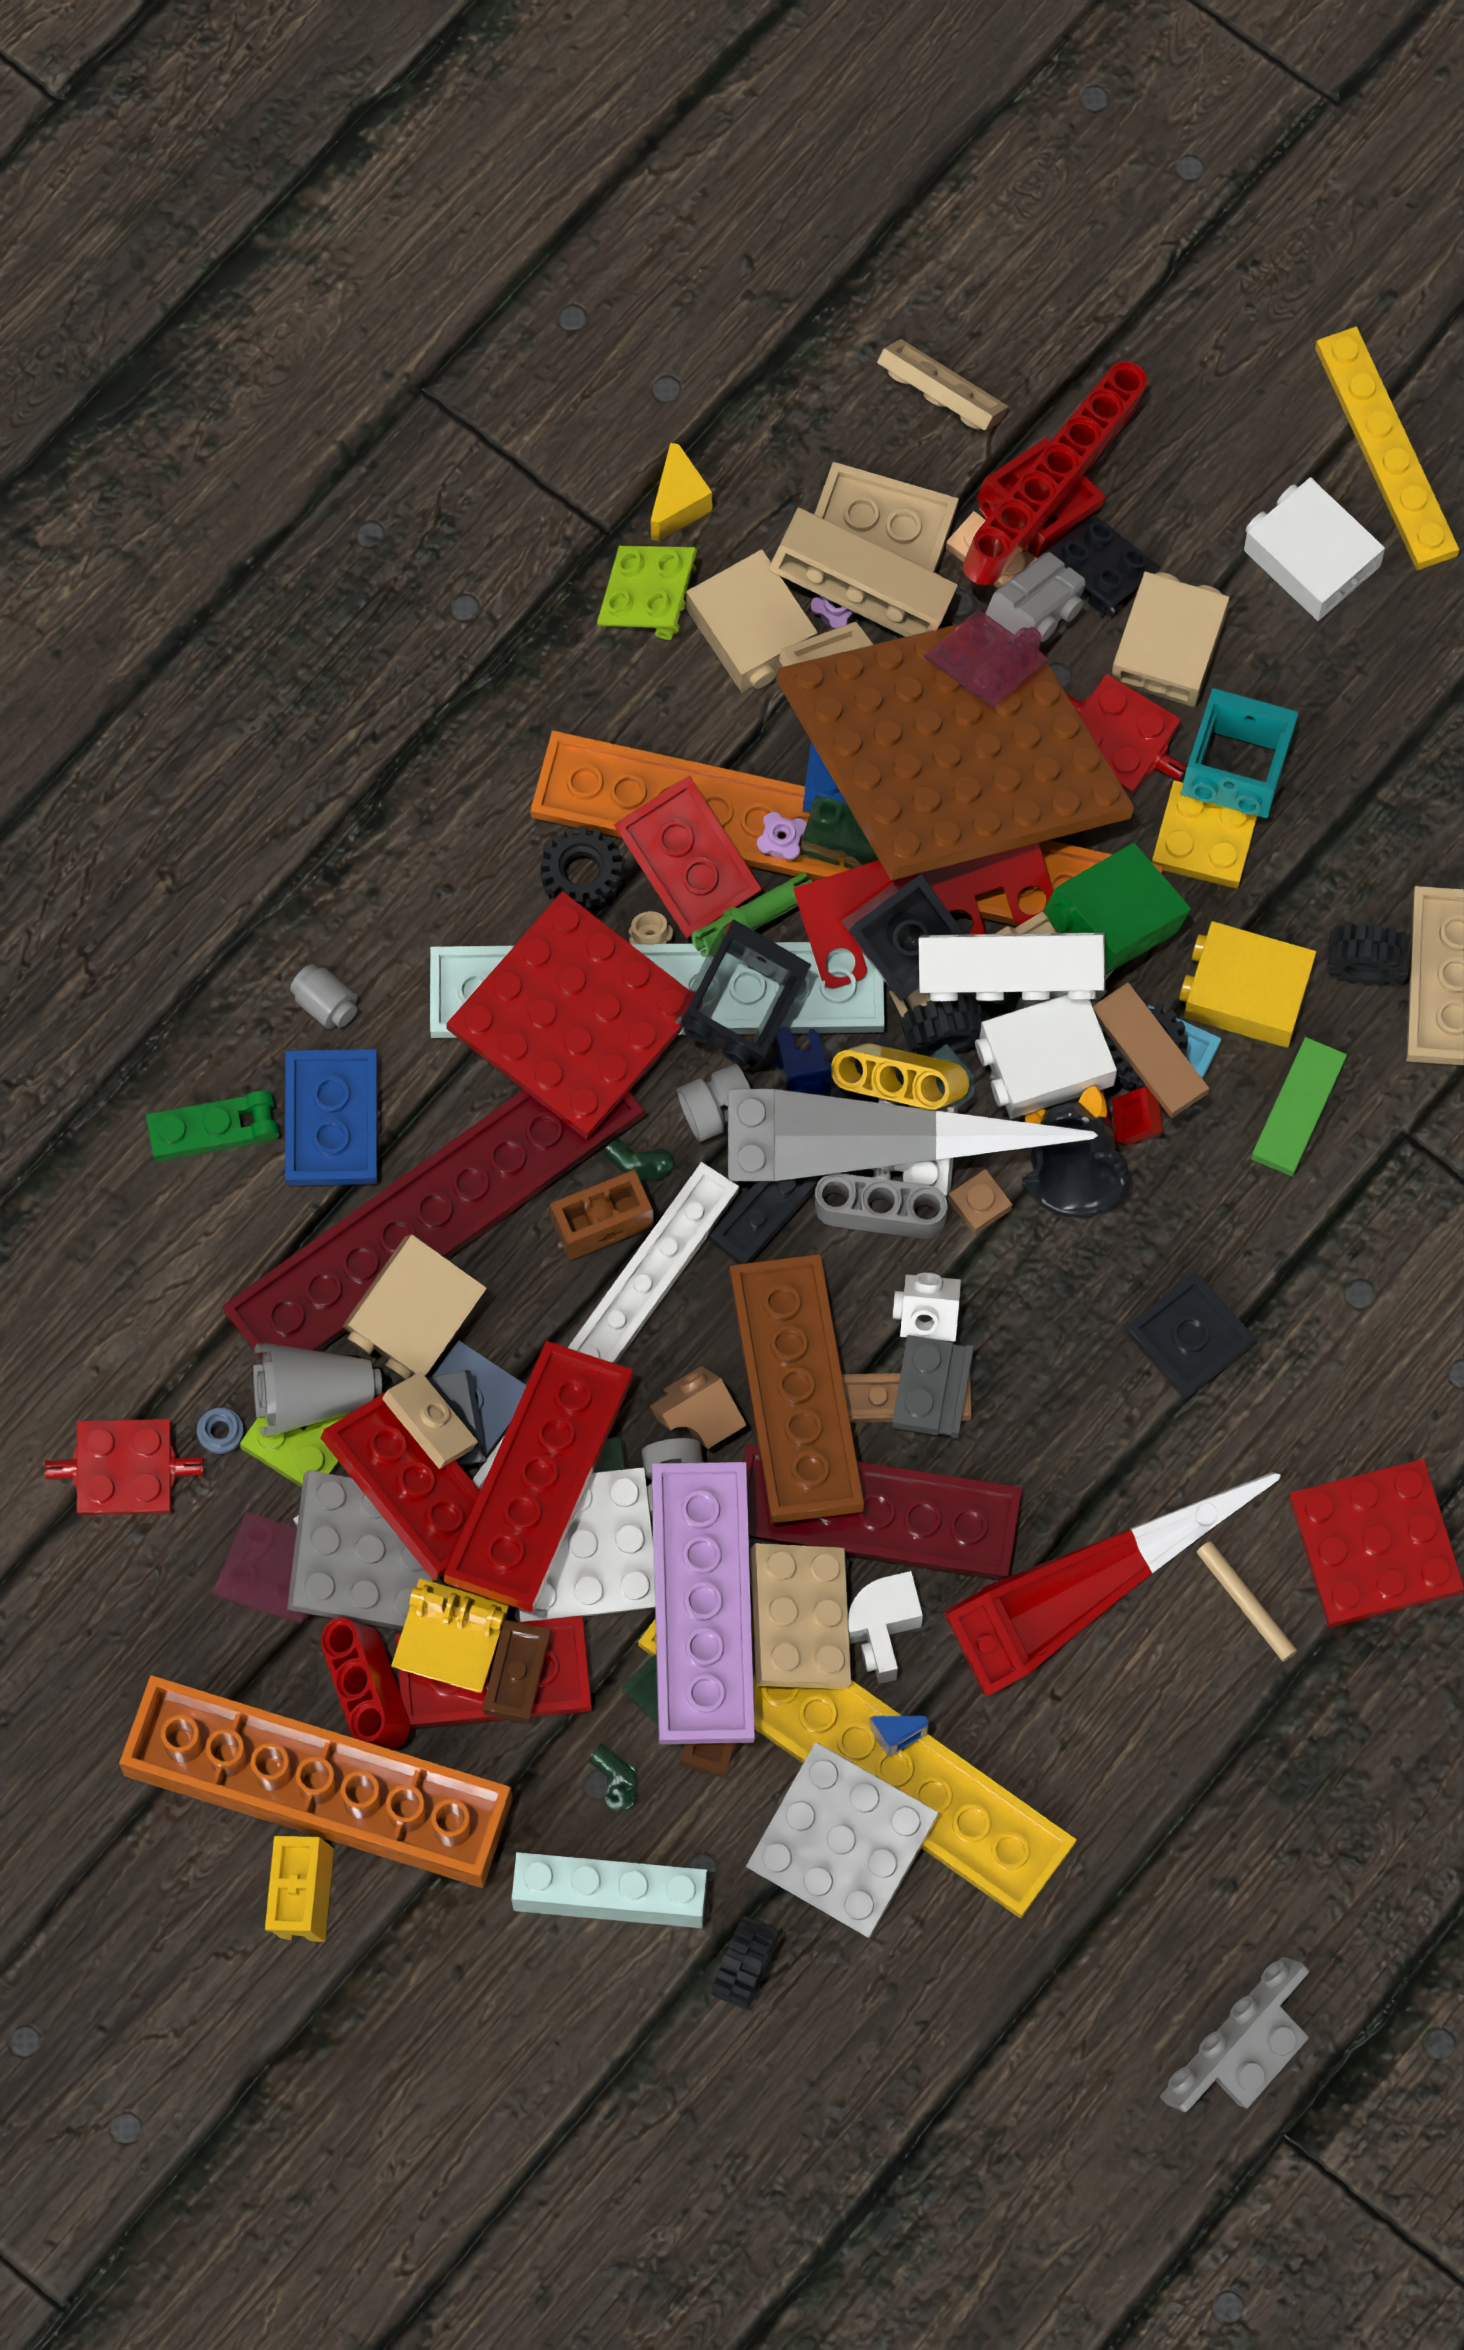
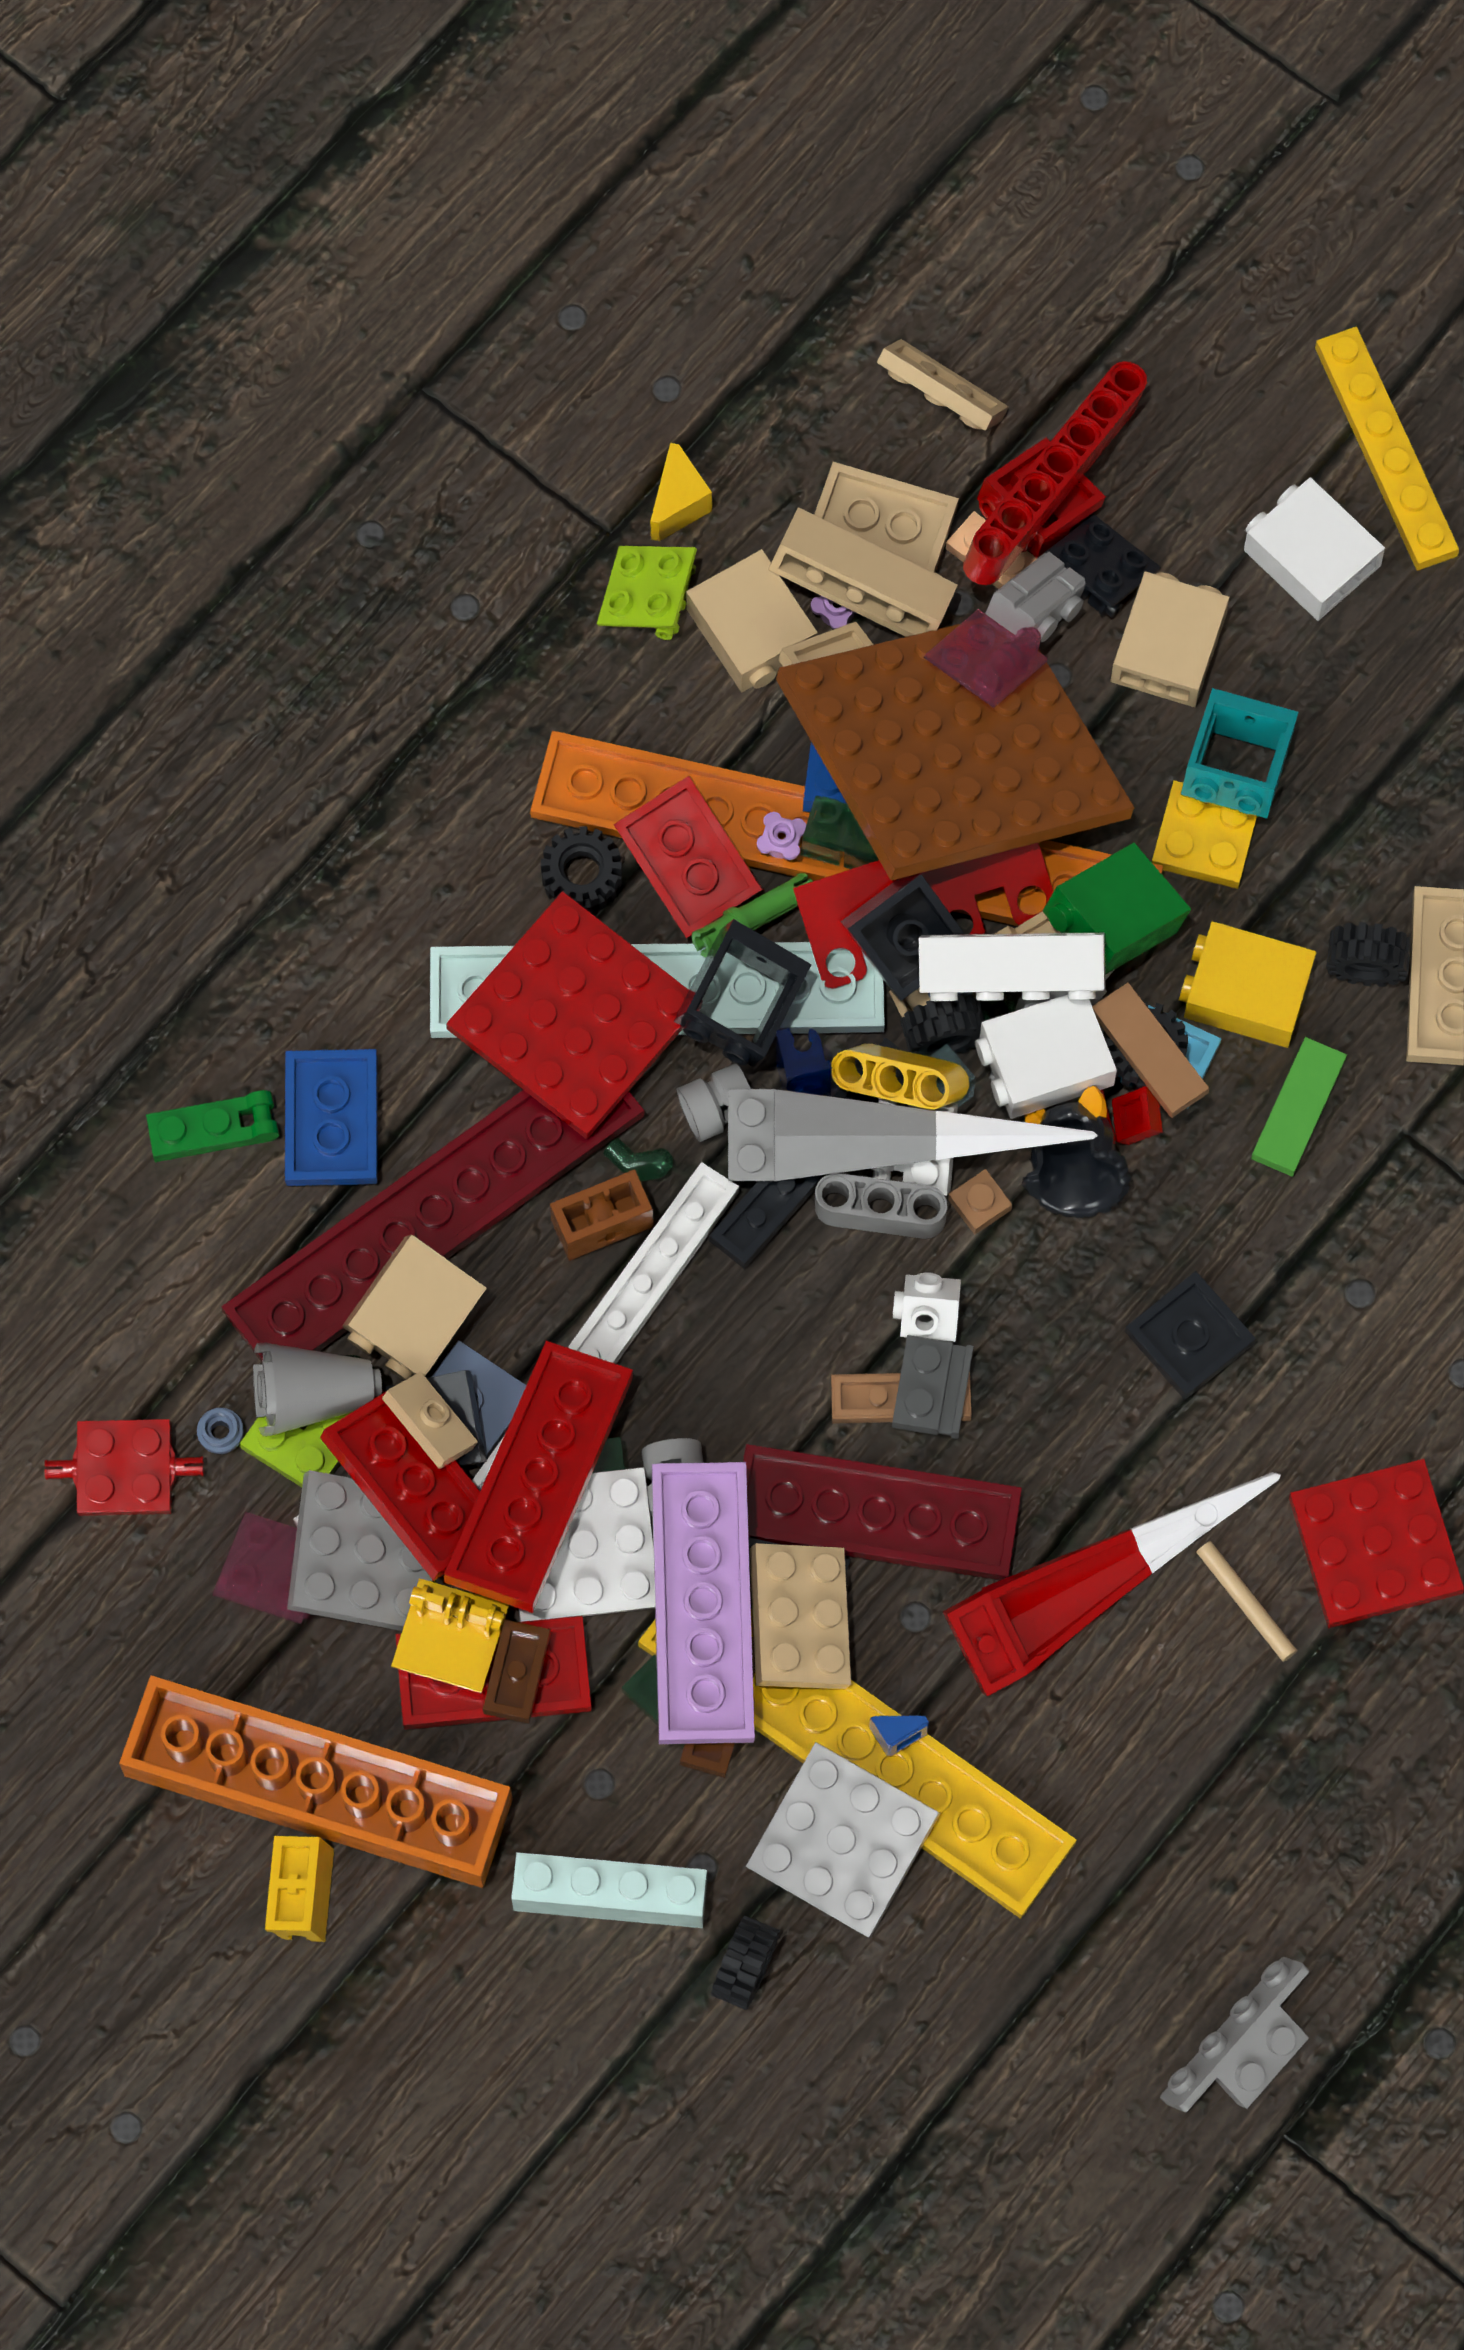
light grey brick [290,964,357,1029] -> none
red beam [321,1617,410,1750] -> none
clear green arm [588,1743,637,1811] -> none
tan plate [629,911,673,945] -> none
medium nougat brick [650,1366,746,1449] -> none
dark orange plate [729,1254,864,1524] -> none
white brick [848,1571,923,1684] -> none
red plate [1066,674,1187,796] -> none

